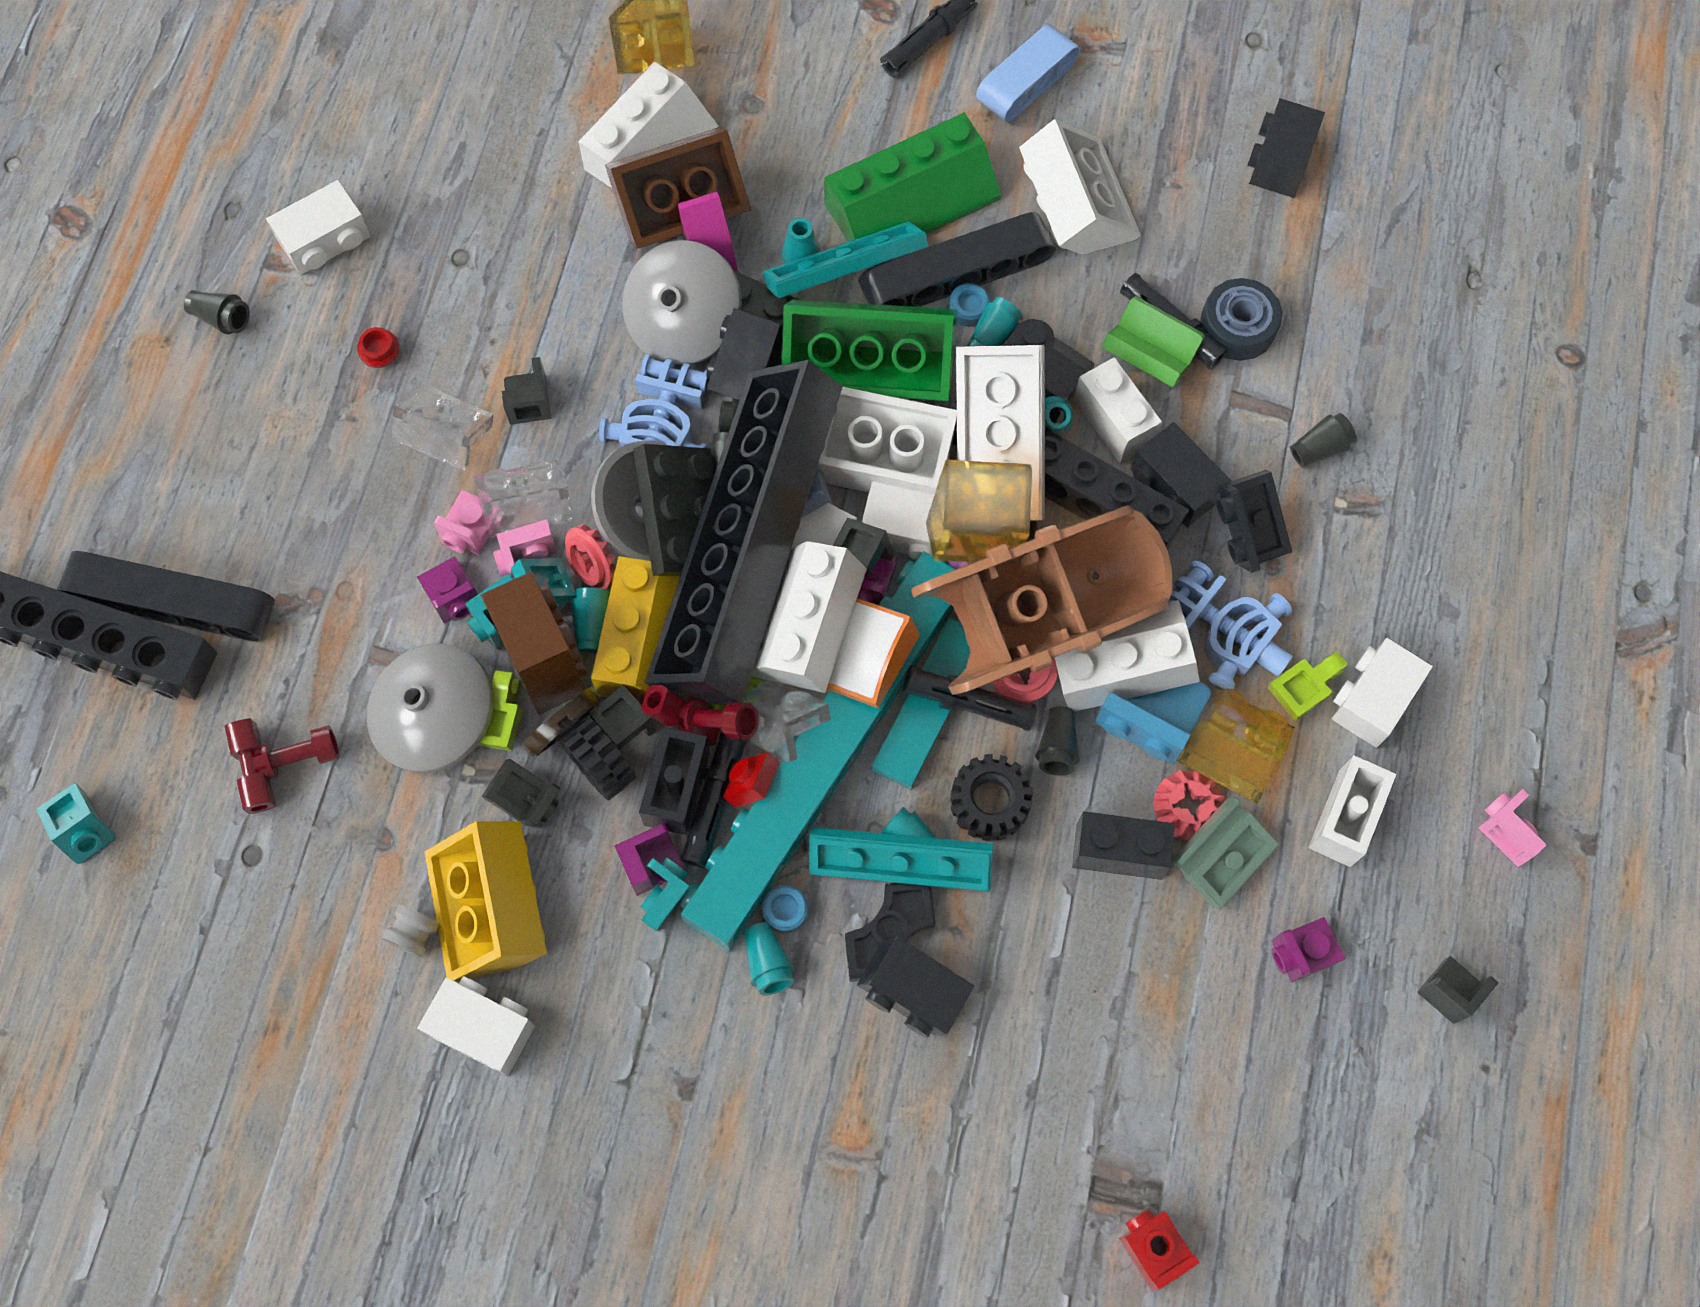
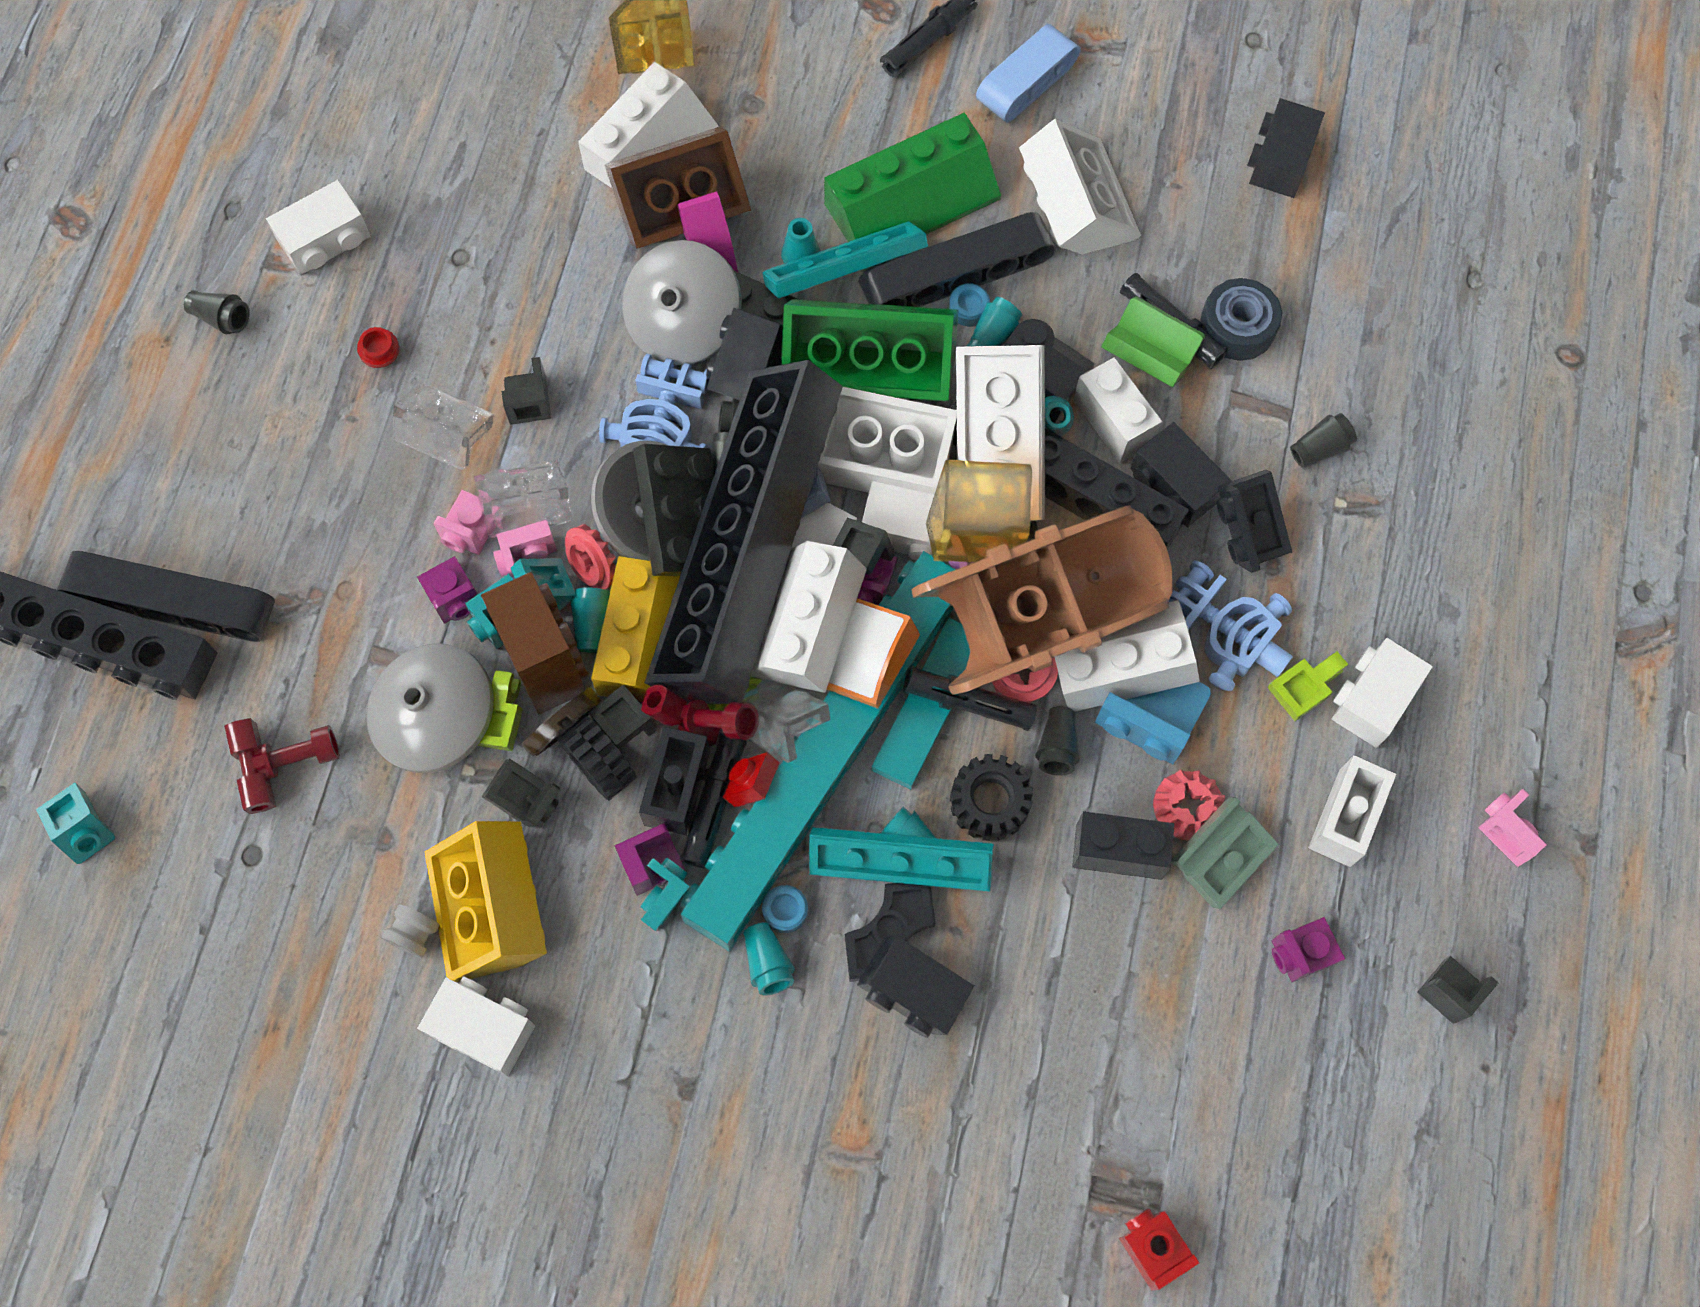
clear yellow slope [1177,685,1295,804] -> none

